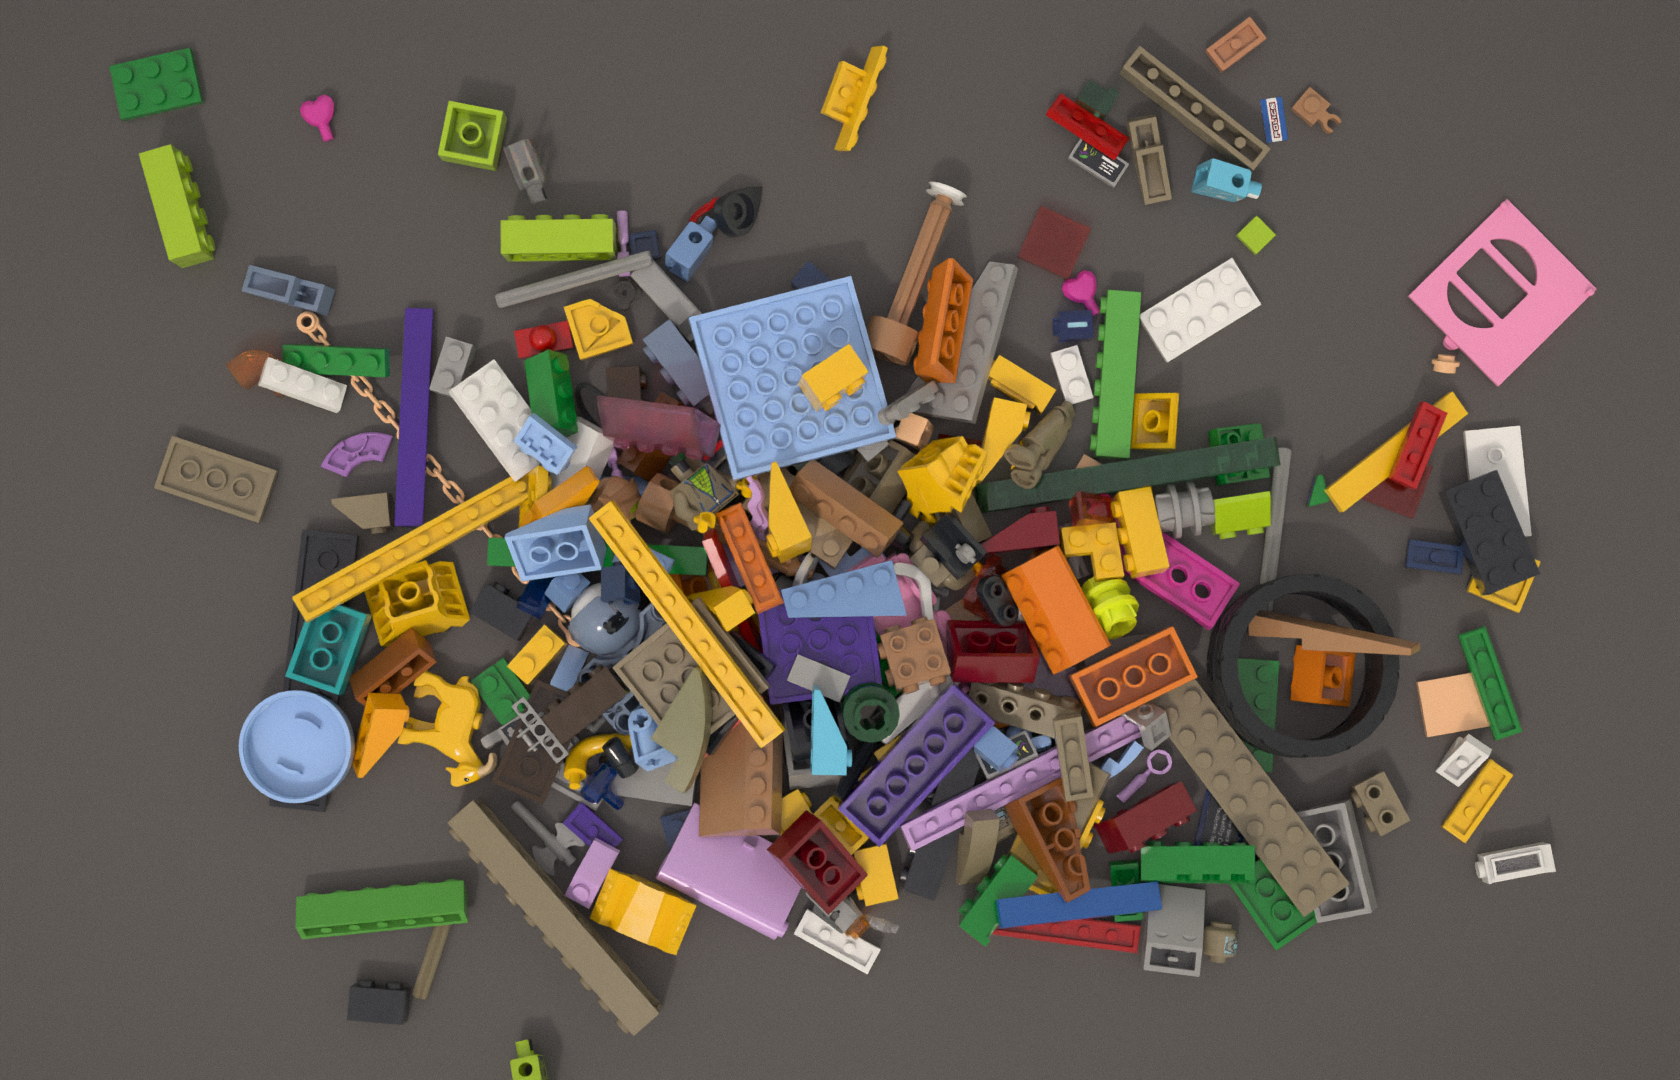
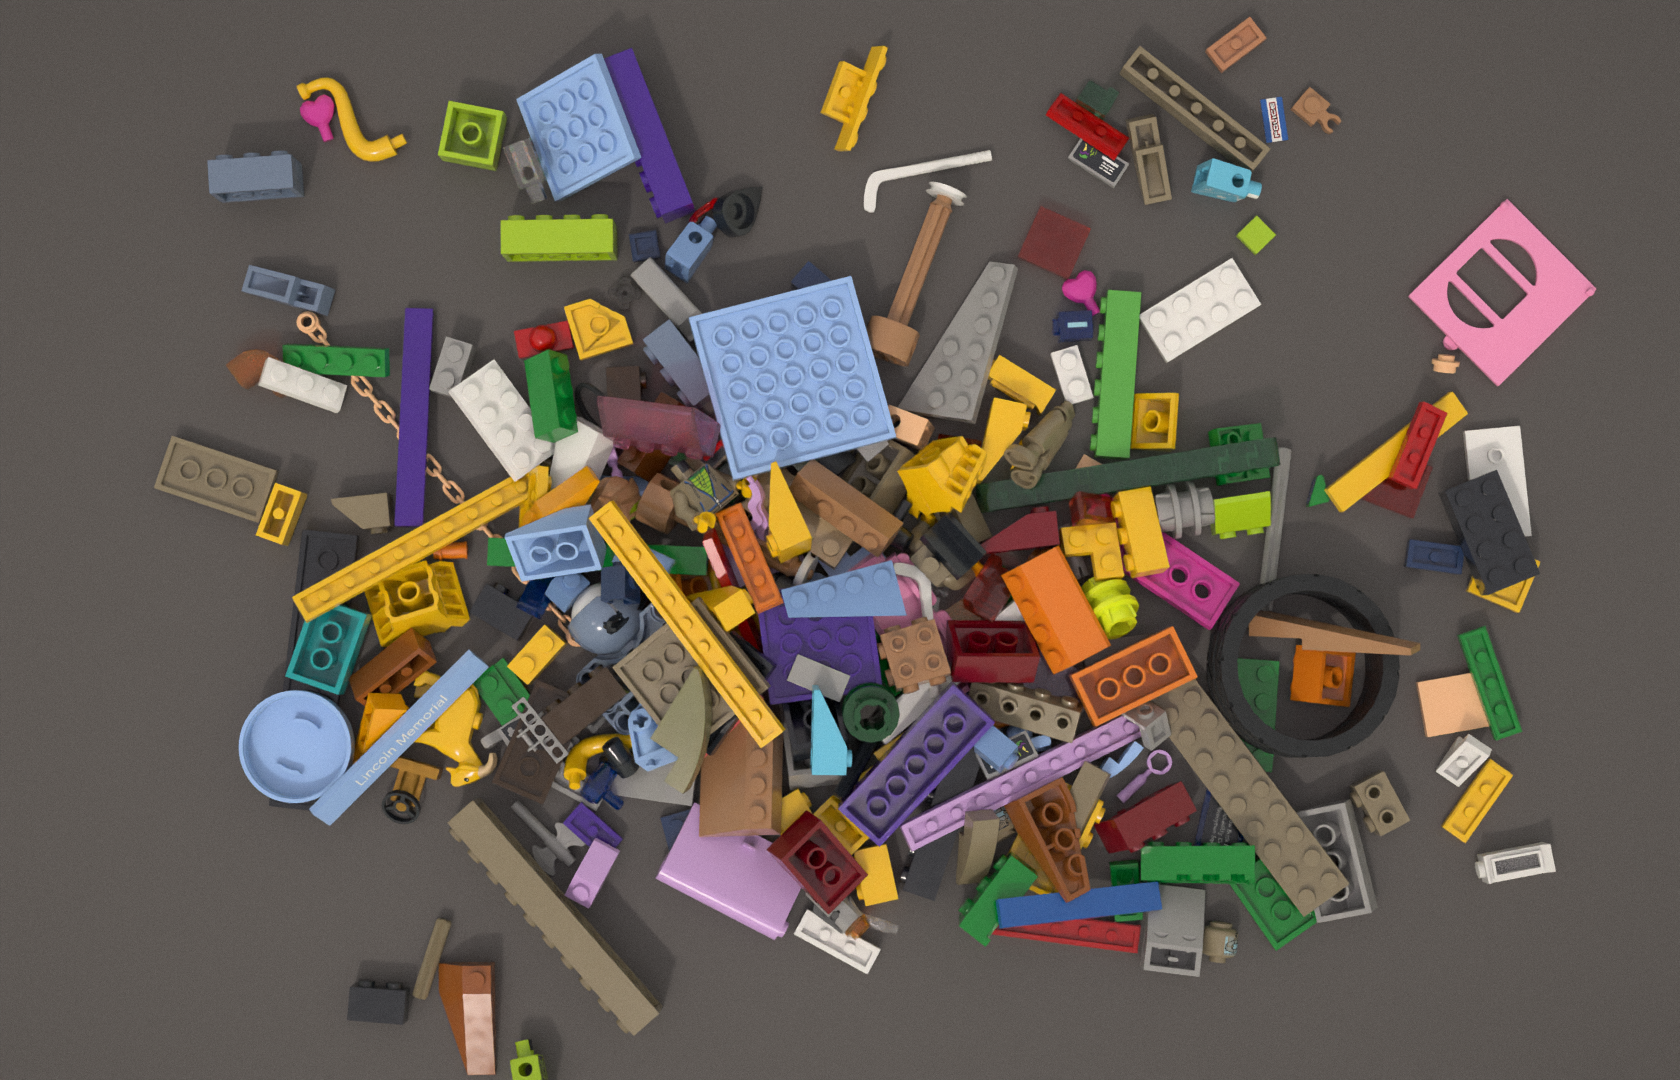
green plate [109,48,204,121] -> none
lime brick [139,144,215,268] -> none
bright green brick [295,879,468,939] -> none
medium lavender tile [321,432,394,477] -> none
light grey axle [495,251,653,308] -> none
light blue bracket [514,413,578,475] -> none
light blue sticker [550,645,589,692] -> none
yellow slope [590,869,697,955] -> none
lavender piece [617,211,631,277] -> none
yellow brick [798,344,868,412] -> none
light grey plate [878,380,939,426] -> none
orange slope [914,258,973,383] -> none
light grey piece [955,544,976,564] -> none
black plate [976,575,1019,626] -> none
dark tan plate [1052,713,1094,802] -> none
none -> sand blue brick [207,151,304,203]
none -> yellow brick [256,483,308,546]
none -> yellow animal [297,78,407,162]
none -> light blue tile [309,650,489,826]
none -> pearl gold piece [381,756,444,824]
none -> orange pin [433,541,468,561]
none -> dark orange wedge [439,962,496,1075]
none -> light blue plate [516,54,641,201]
none -> dark purple brick [604,48,696,224]
none -> white piece [864,150,992,213]

